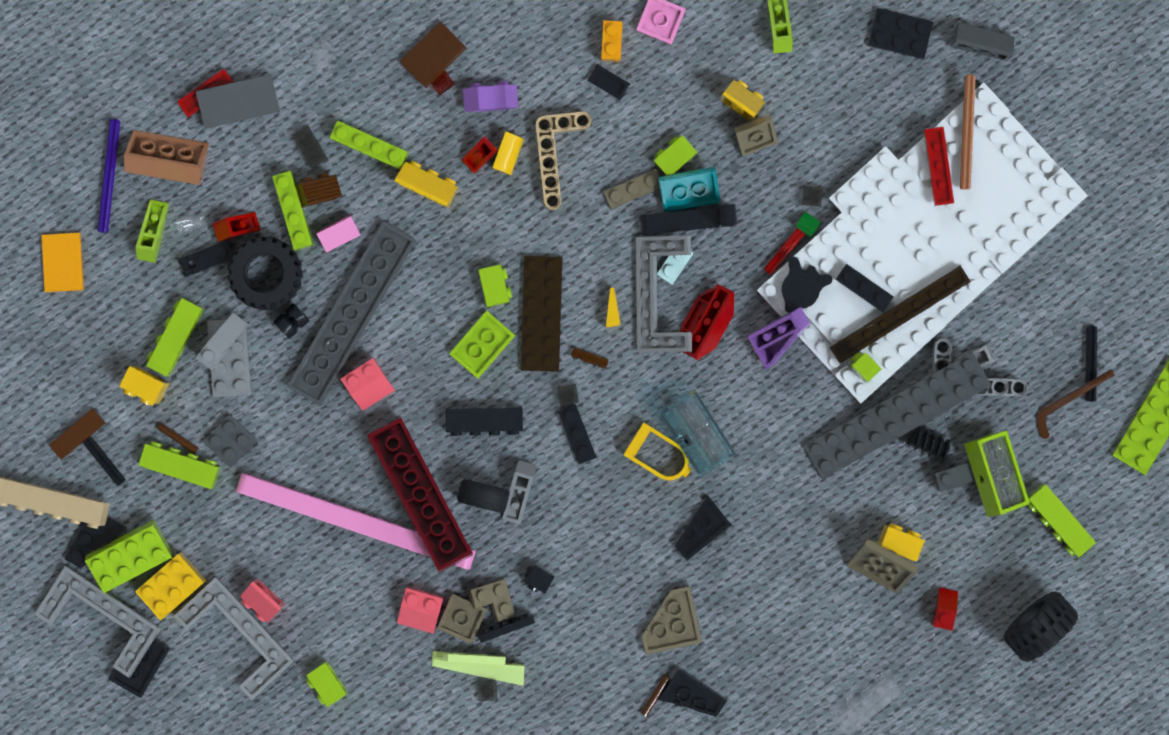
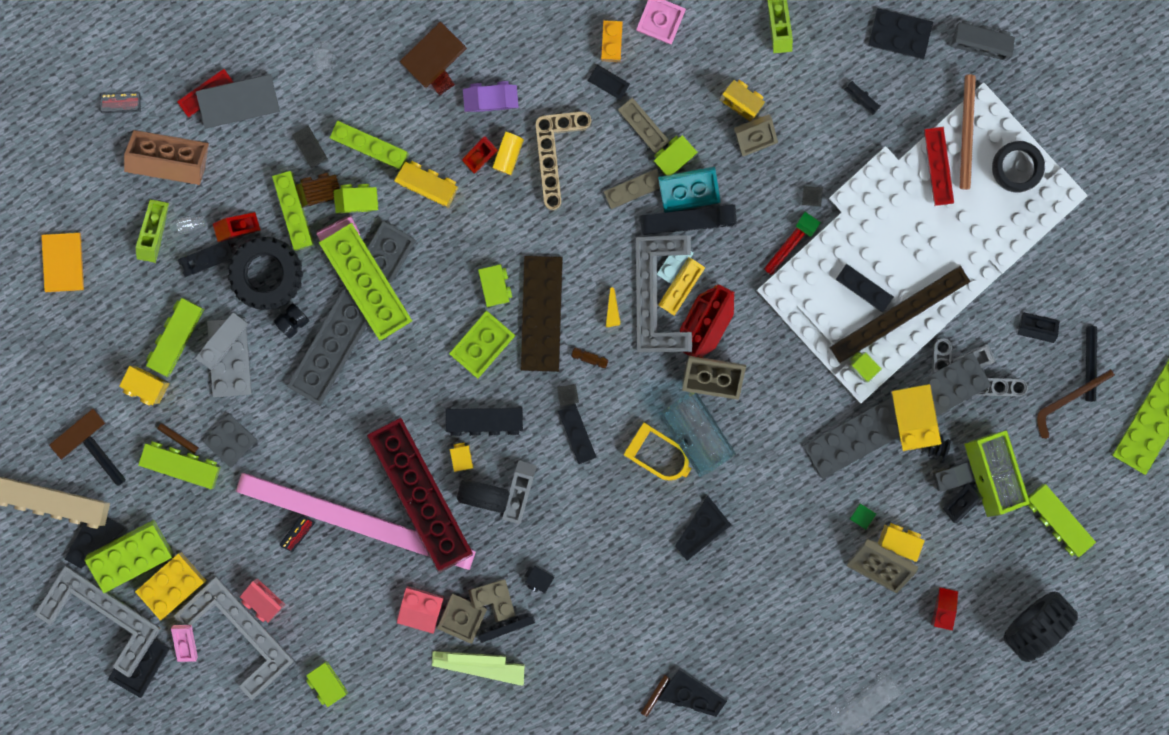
dark purple axle [97,119,120,233] -> none
coral slope [341,358,395,411] -> none
clear smoke plate [478,681,498,701] -> none
dark tan plate [642,586,702,655] -> none
medium lavender wedge [747,307,811,370] -> none
black tile [781,257,832,313] -> none
none -> slope [101,92,141,114]
none -> bright pink plate [171,625,198,662]
none -> slope [280,515,315,552]
none -> lime plate [319,223,412,341]
none -> lime brick [334,184,378,213]
none -> yellow brick [450,442,474,472]
none -> dark tan plate [618,97,670,154]
none -> yellow tile [658,257,705,316]
none -> dark tan slope [682,356,746,400]
none -> black pin [844,81,881,115]
none -> green tile [850,504,876,530]
none -> yellow slope [892,384,941,451]
none -> black plate [943,483,983,523]
none -> black tyre [992,141,1045,193]
none -> black slope [1017,312,1060,343]

